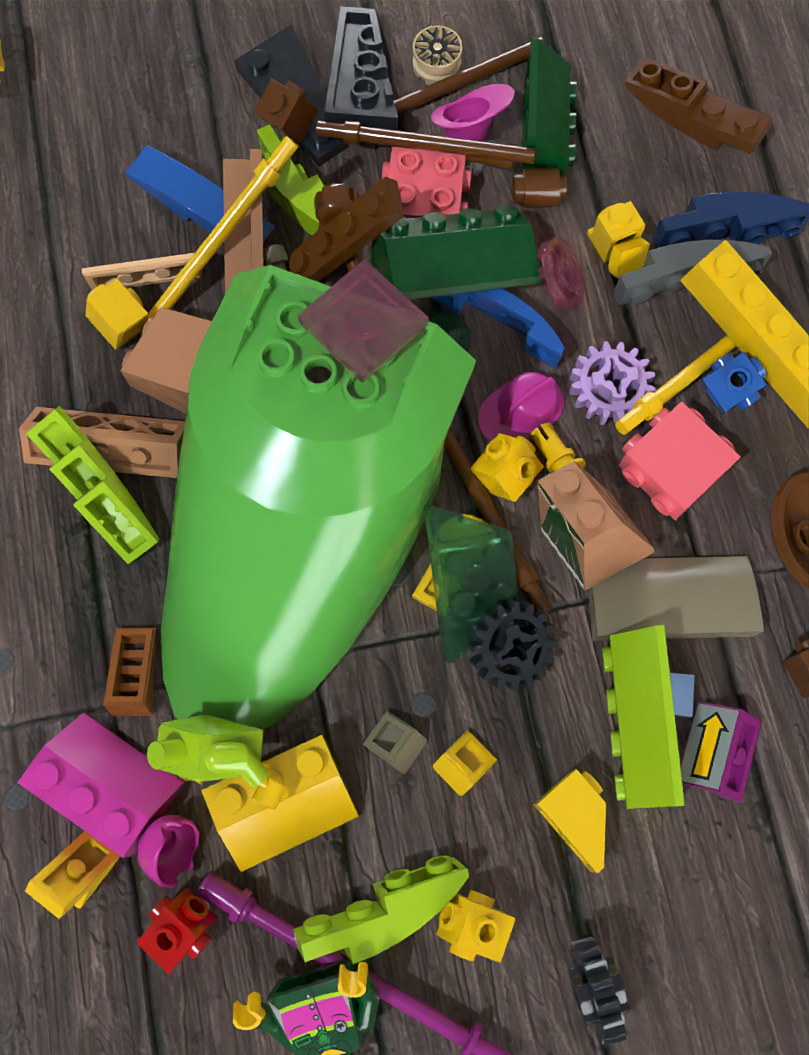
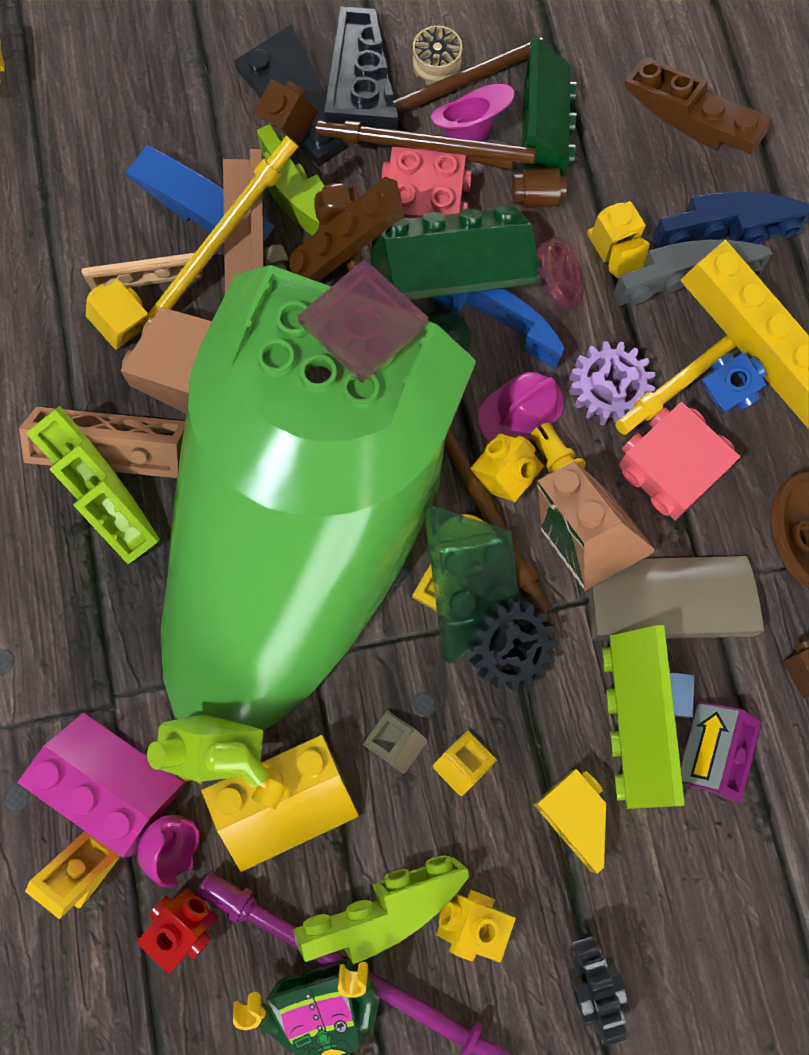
dark orange slope [103,628,158,716] -> none

